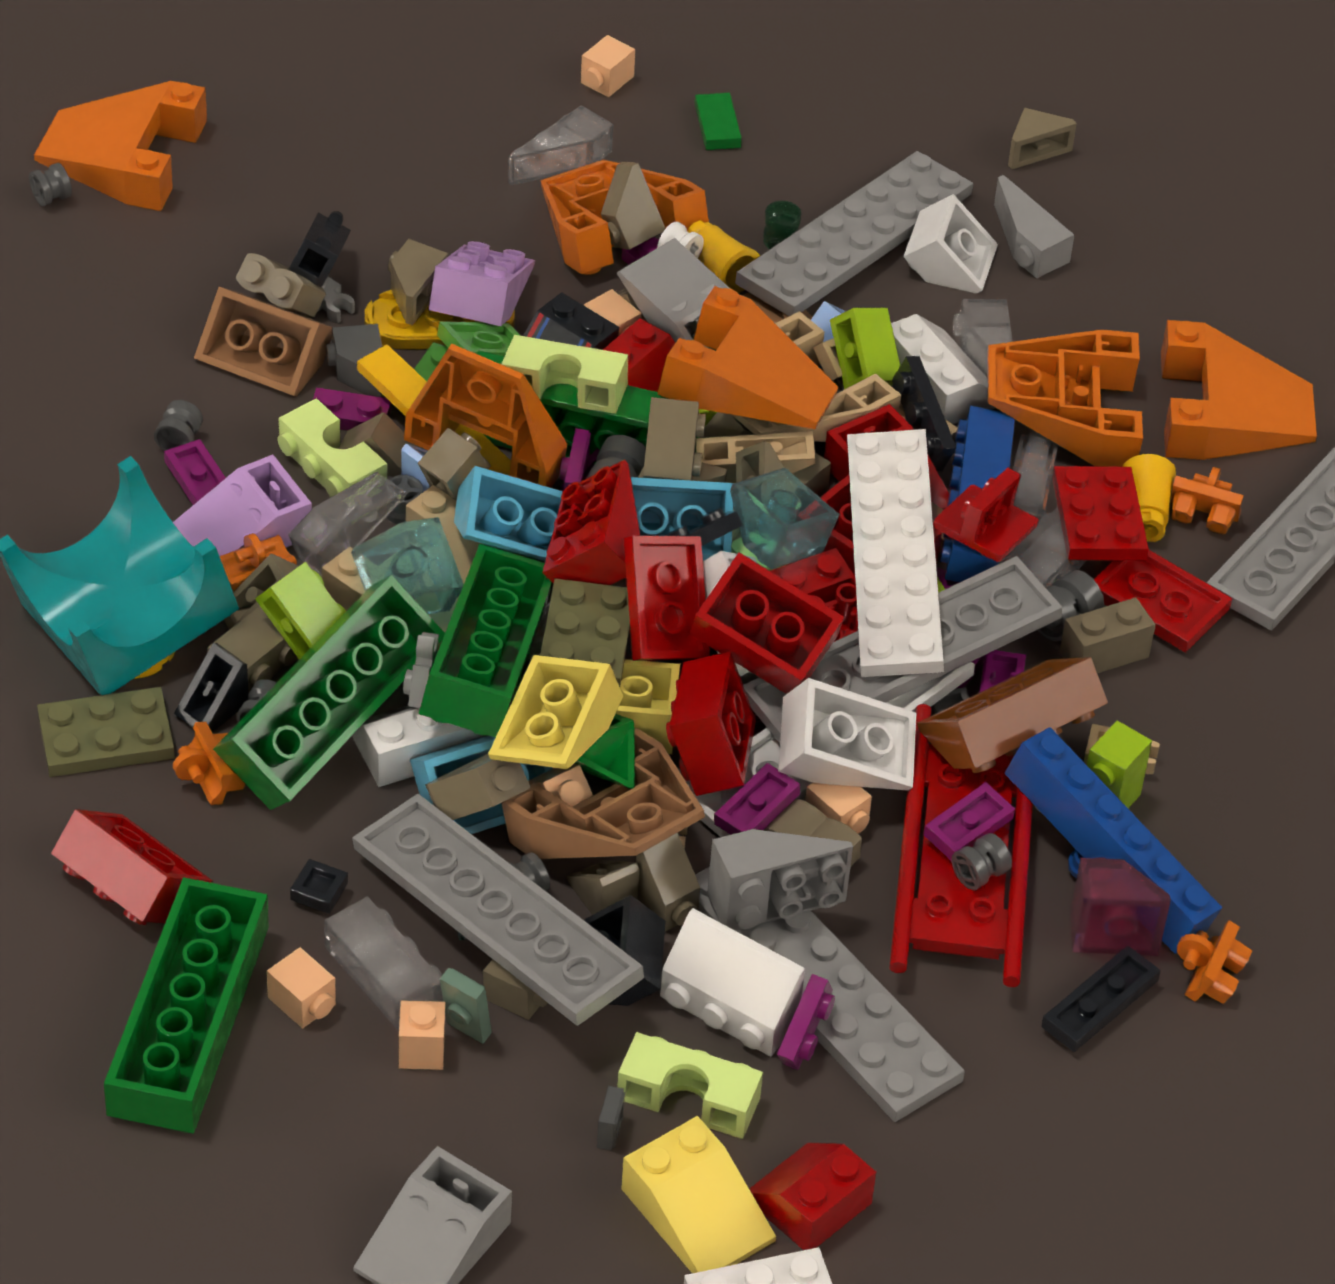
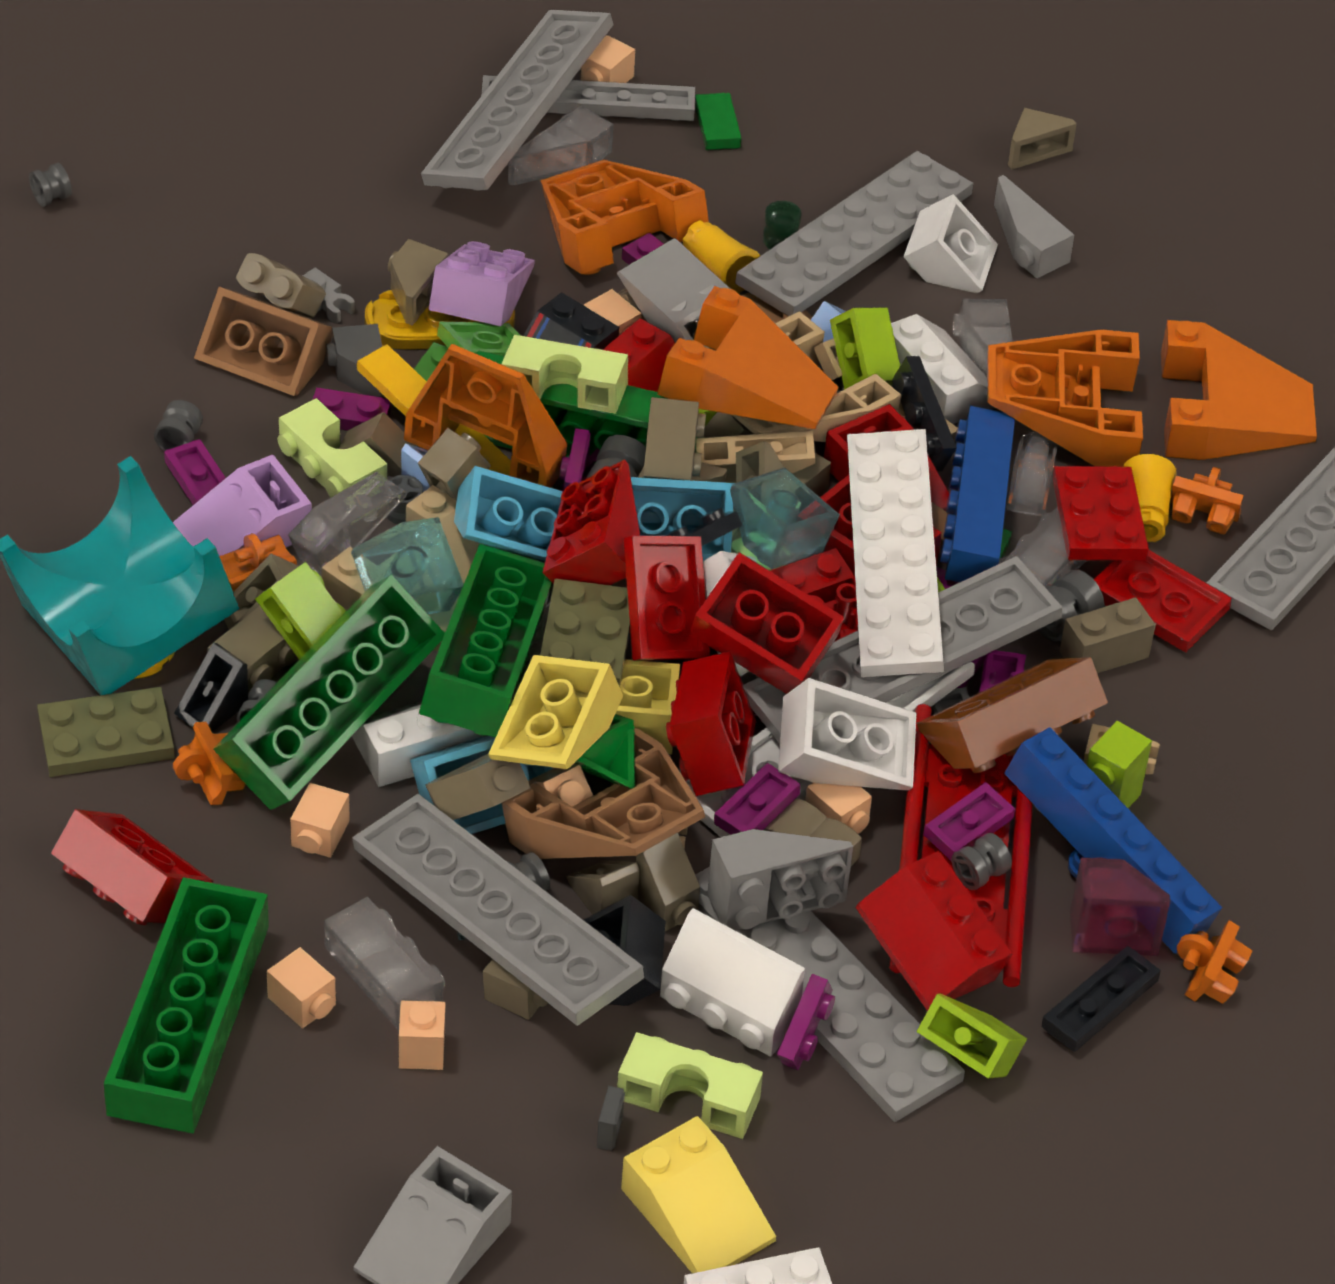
orange wedge [34,81,207,211] -> none
black brick [288,211,351,287] -> none
black plate [290,859,348,914] -> none
light grey plate [403,632,439,708] -> none
sand green plate [440,968,492,1044] -> none
dark tan slope [601,162,666,249] -> none
white wheel [658,222,704,258] -> none
red slope [749,1143,877,1250] -> none
red bracket [933,467,1039,562] -> none
none -> light nougat brick [290,783,350,858]
none -> light grey plate [421,10,614,191]
none -> light grey plate [481,75,695,121]
none -> red slope [855,851,1012,1011]
none -> lime slope [916,994,1027,1079]

